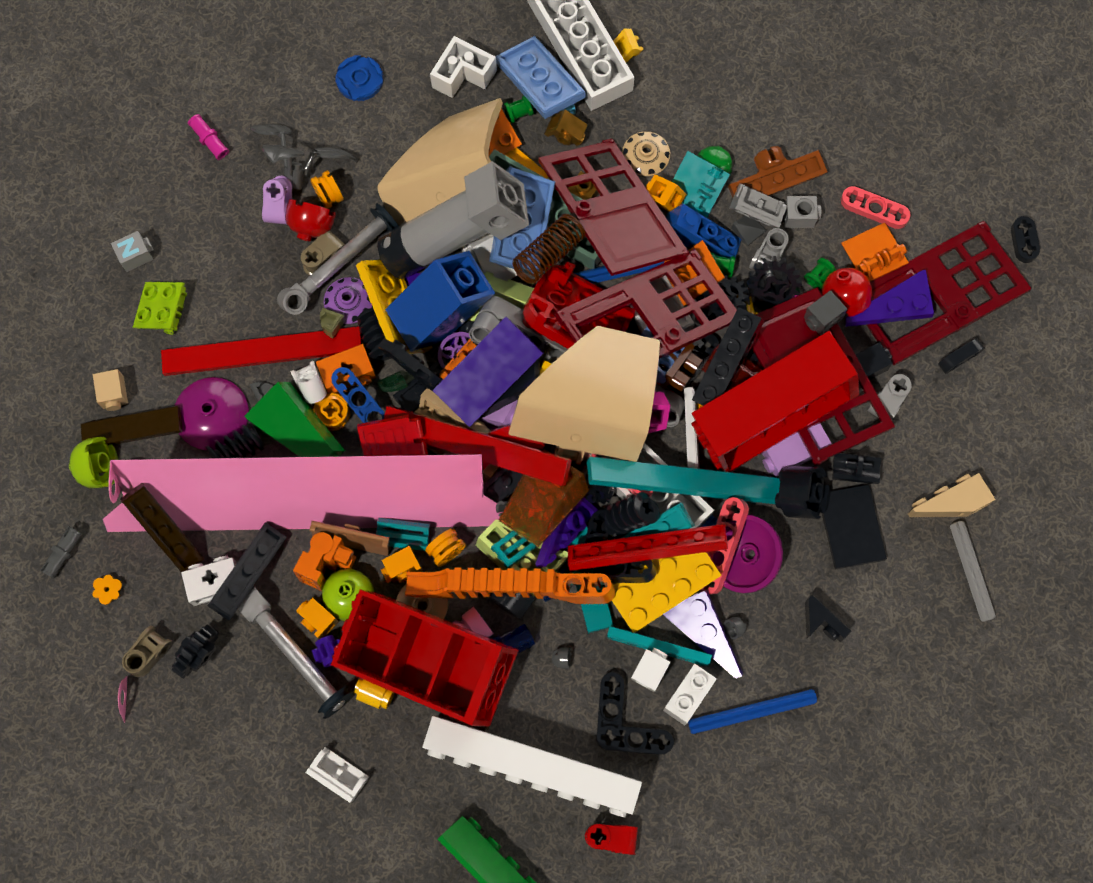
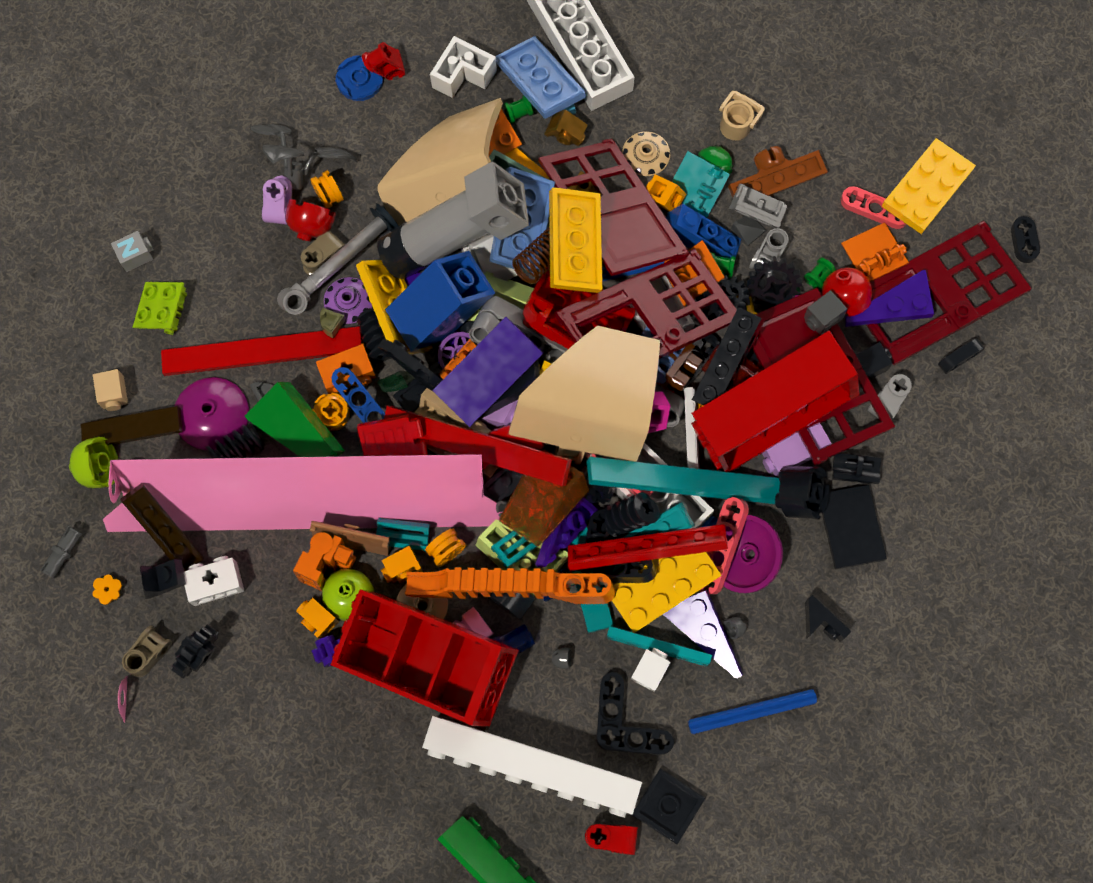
dark pink pin [188,114,229,160] -> none
black tile [207,522,287,621] -> none
piece [238,586,354,719] -> none
white piece [290,361,327,404] -> none
white hinge [305,747,370,803] -> none
yellow brick [354,678,394,709] -> none
yellow tile [613,29,643,62] -> none
white brick [663,664,716,726] -> none
light grey brick [784,196,821,228] -> none
tan slope [908,473,996,517] -> none
light grey axle [950,521,996,621] -> none
none -> black slope [140,559,186,599]
none -> red piece [362,42,405,80]
none -> yellow plate [549,187,602,293]
none -> black tile [631,769,706,845]
none -> tan piece [719,91,765,140]
none -> yellow plate [881,138,976,235]

